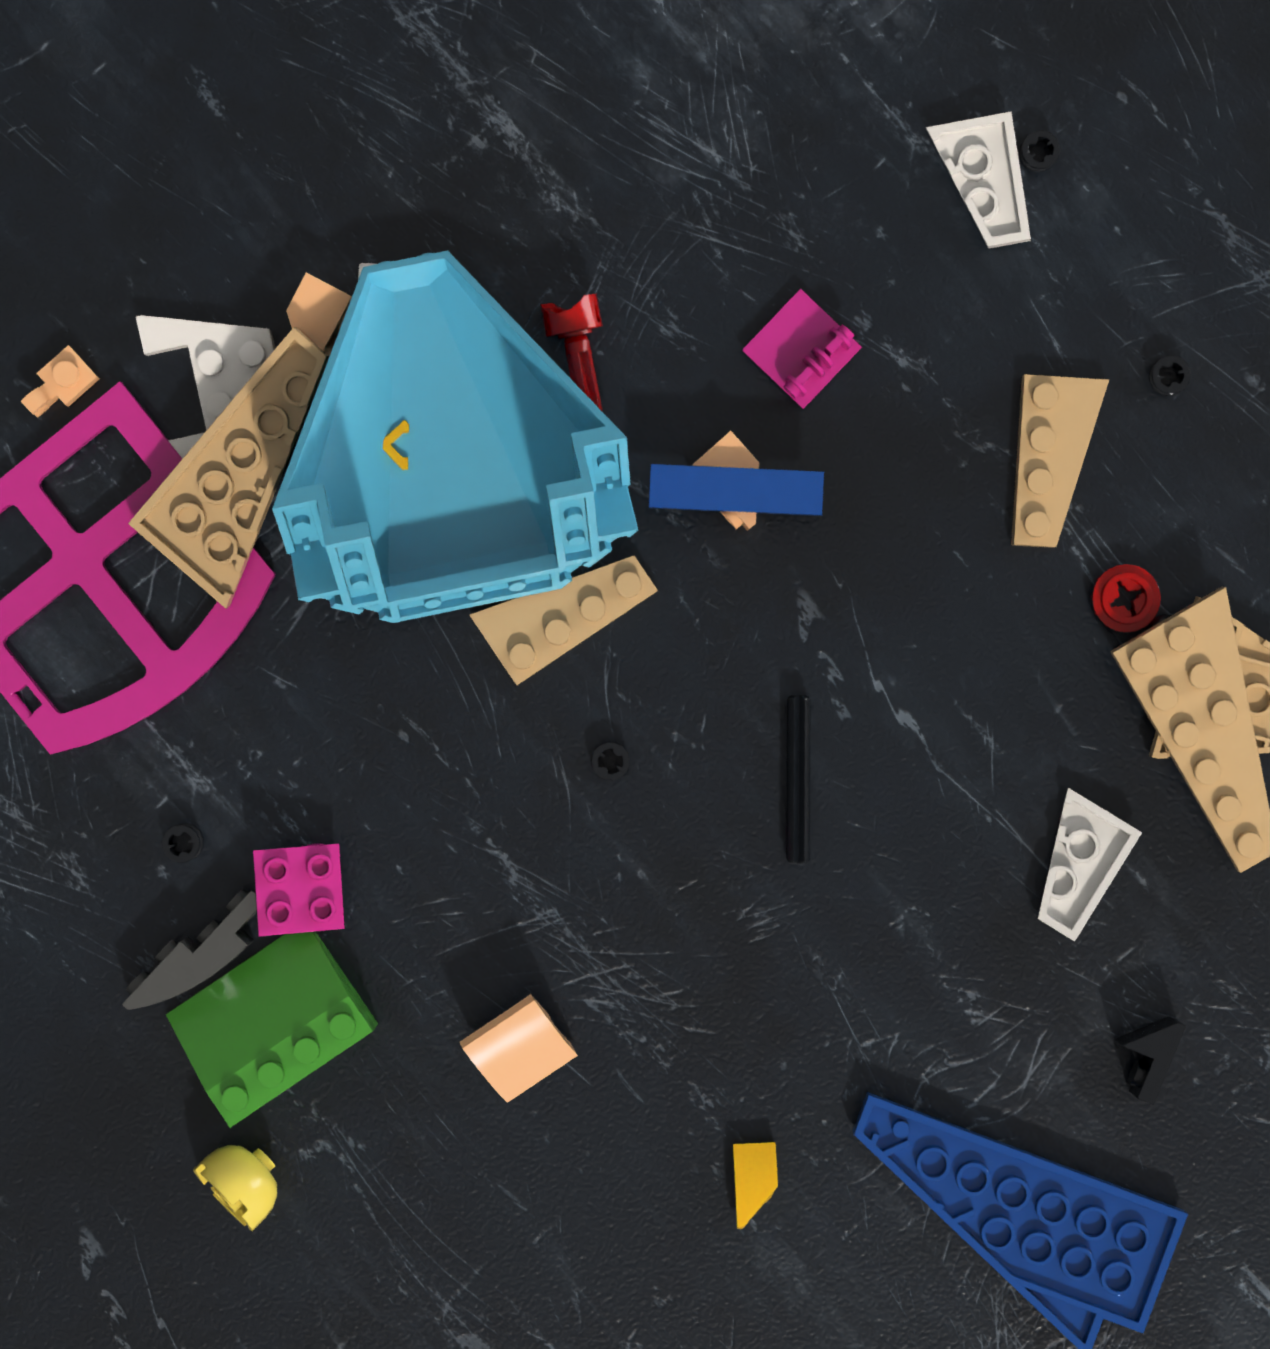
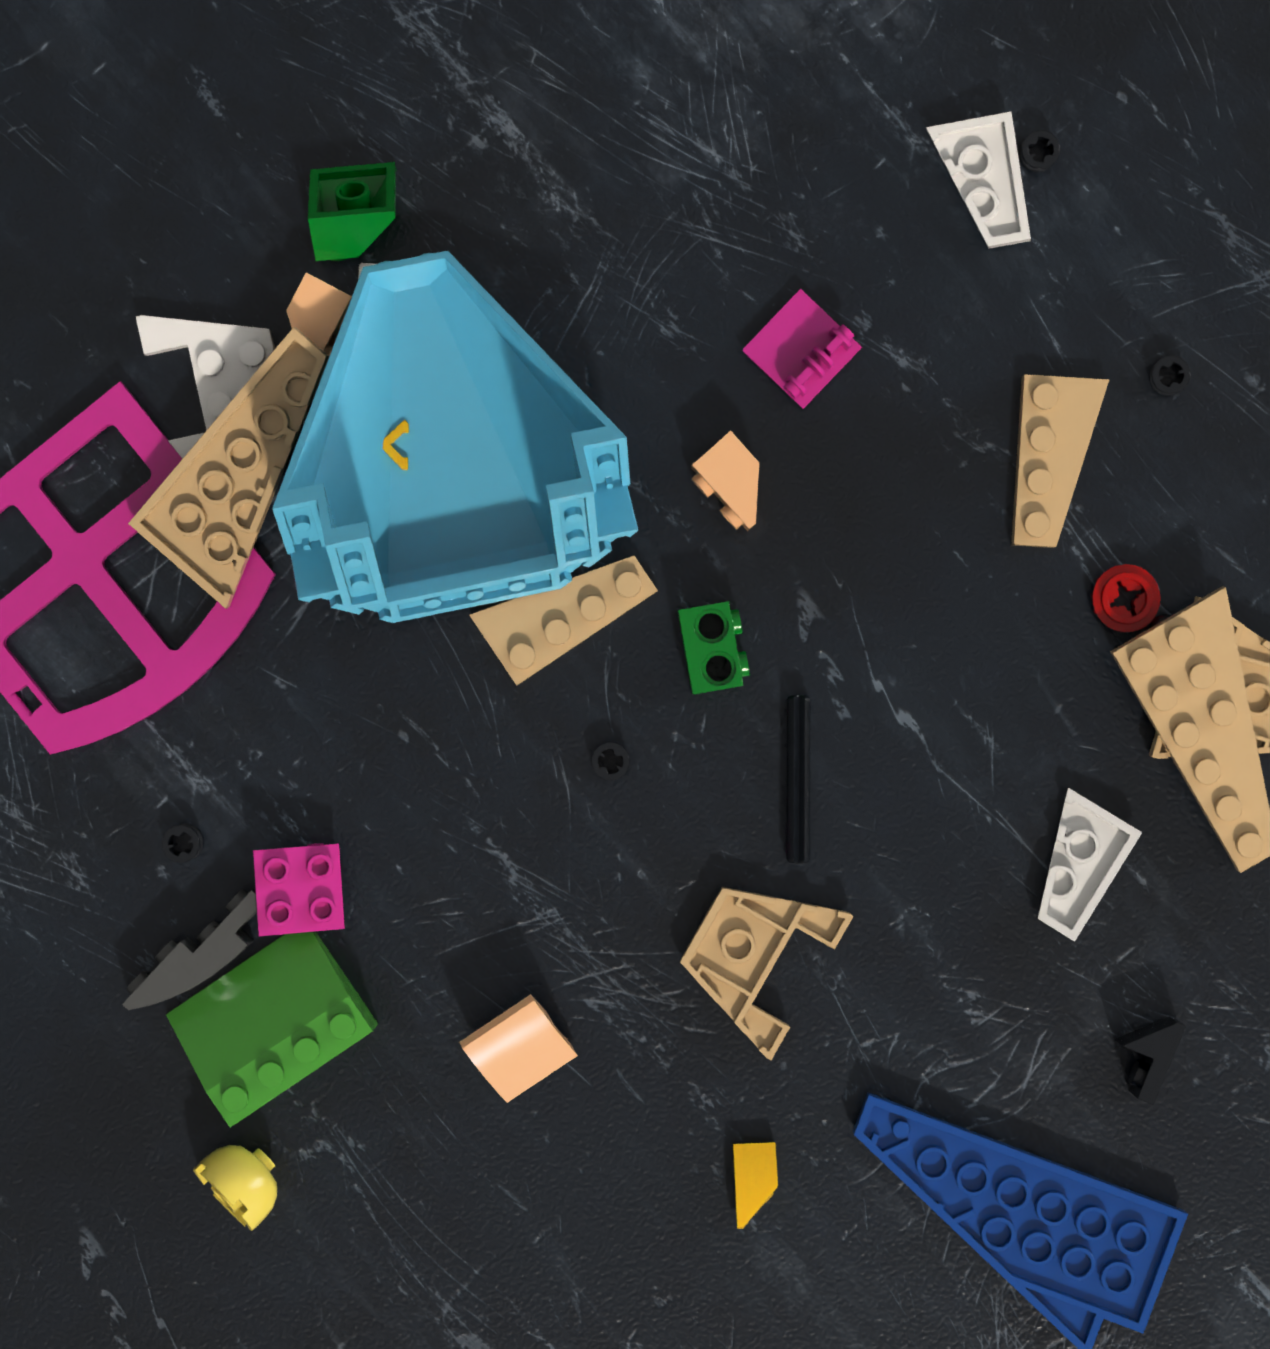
light nougat plate [21,345,100,418] -> none
red piece [540,294,603,412] -> none
blue tile [649,464,824,516] -> none
none -> green slope [308,162,396,261]
none -> green brick [677,601,750,695]
none -> tan wing [680,887,854,1060]

